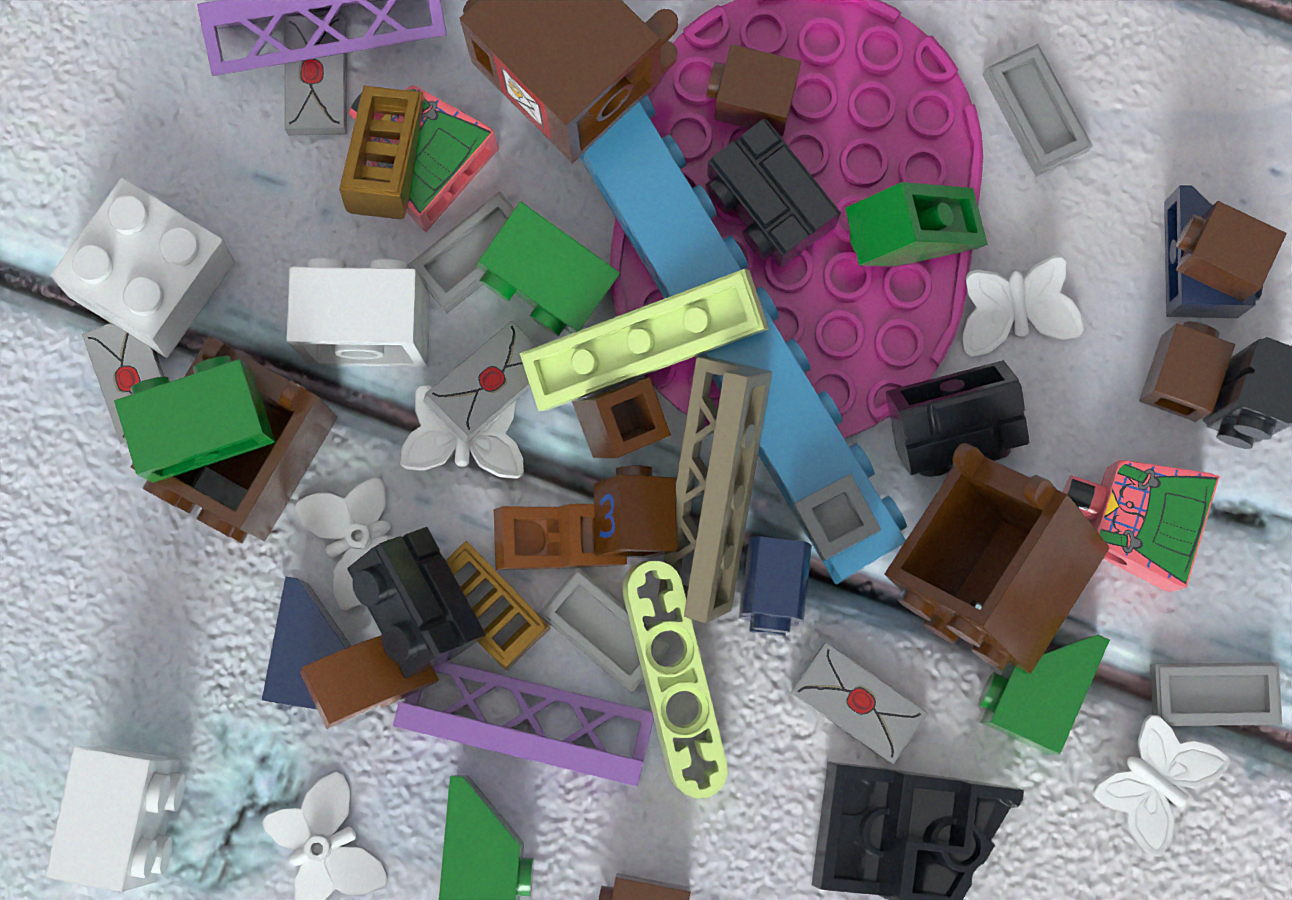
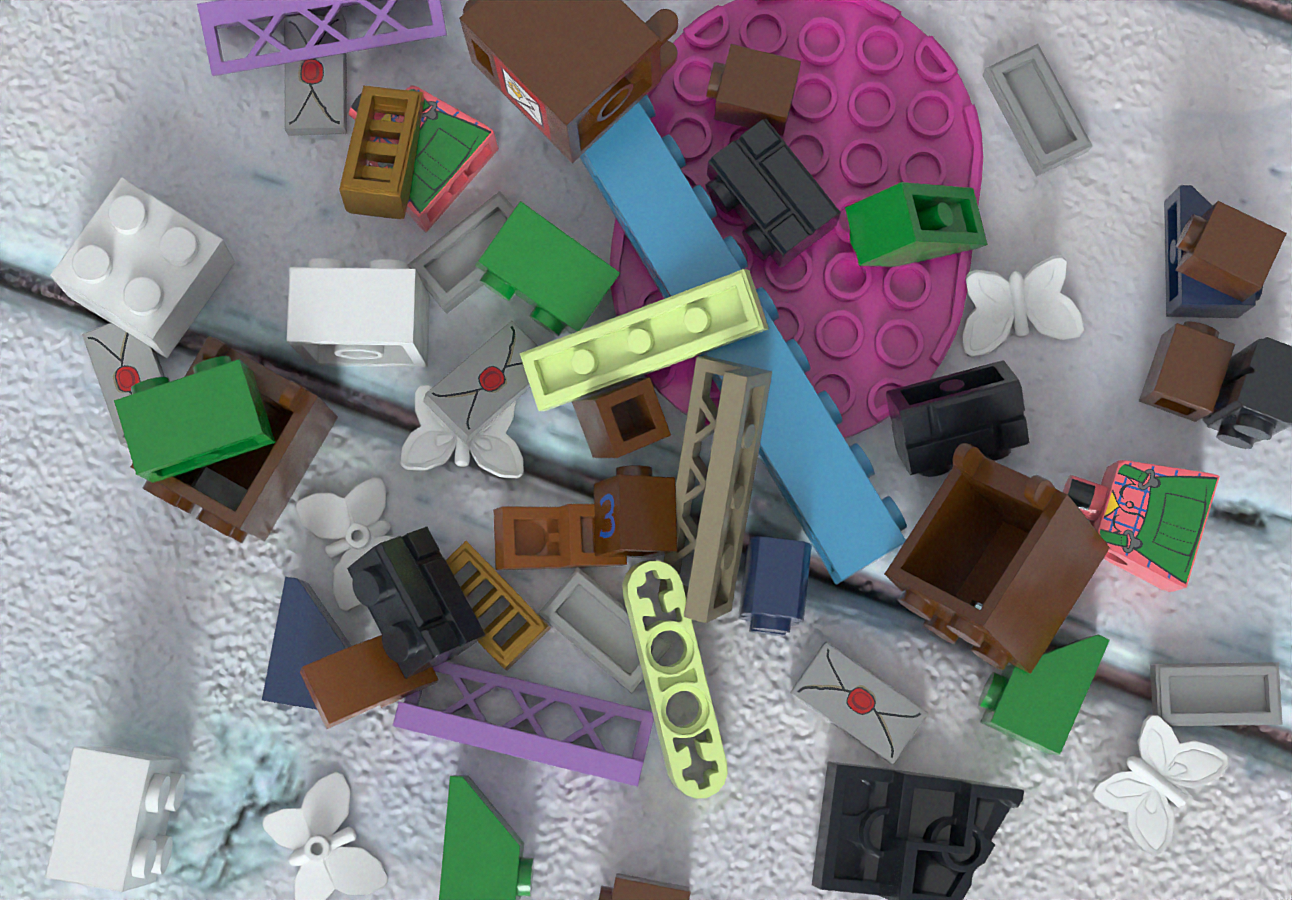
dark grey plate [793,473,881,562] -> none

